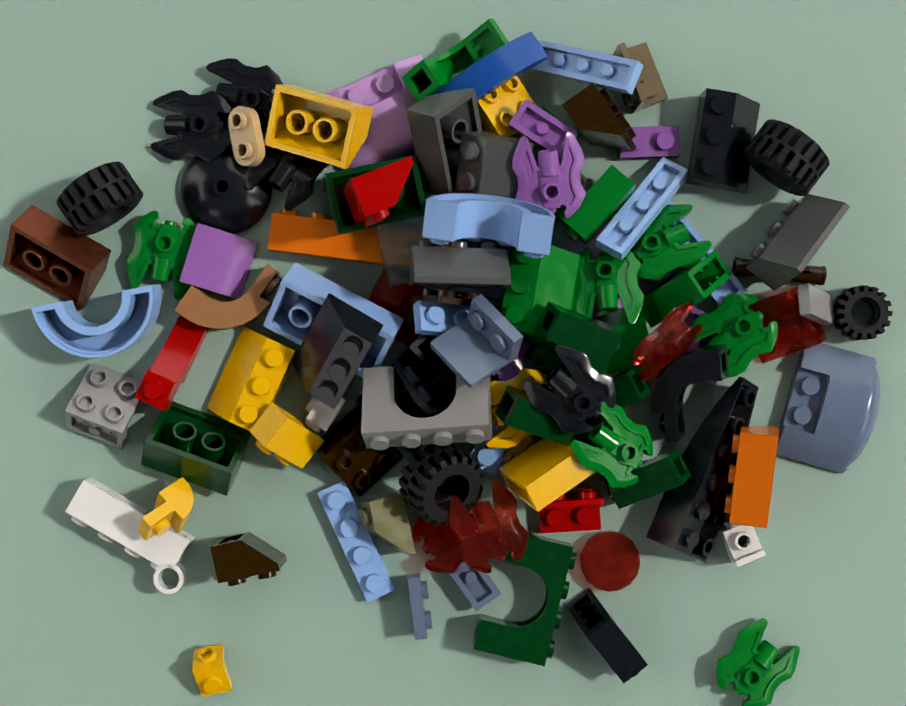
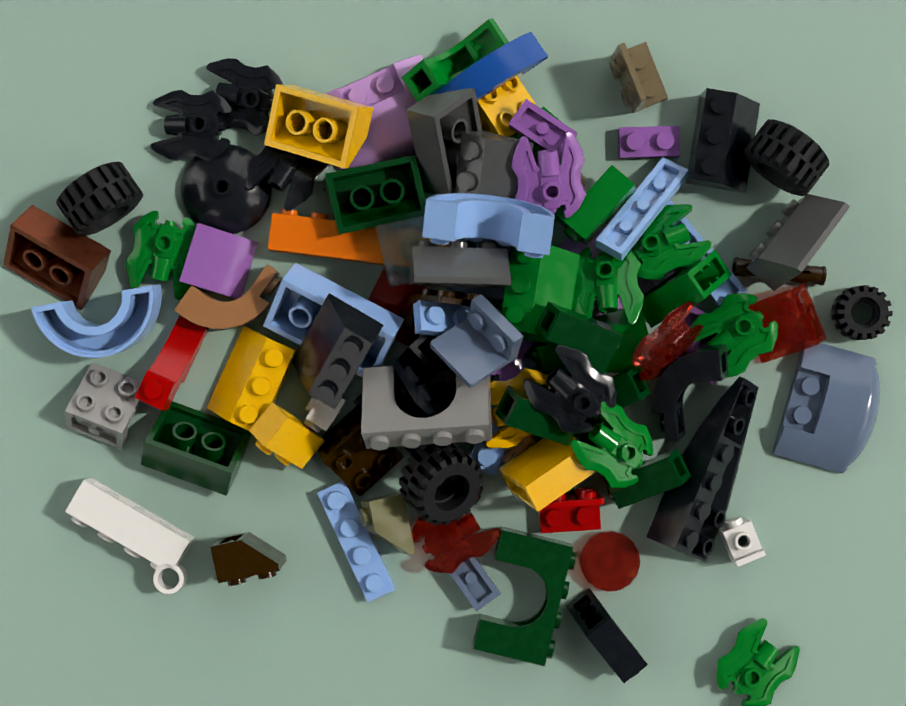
yellow brick [138,477,194,541] -> none
yellow bracket [192,644,232,697] -> none
tan plate [228,106,265,167] -> none
red slope [343,156,414,227] -> none
sand blue plate [407,573,433,640] -> none
clear red piece [449,479,529,574] -> none
light blue plate [531,40,644,95] -> none
dark brown slope [562,83,637,151] -> none
orange slope [724,426,779,528] -> none
light grey tile [798,283,835,326] -> none

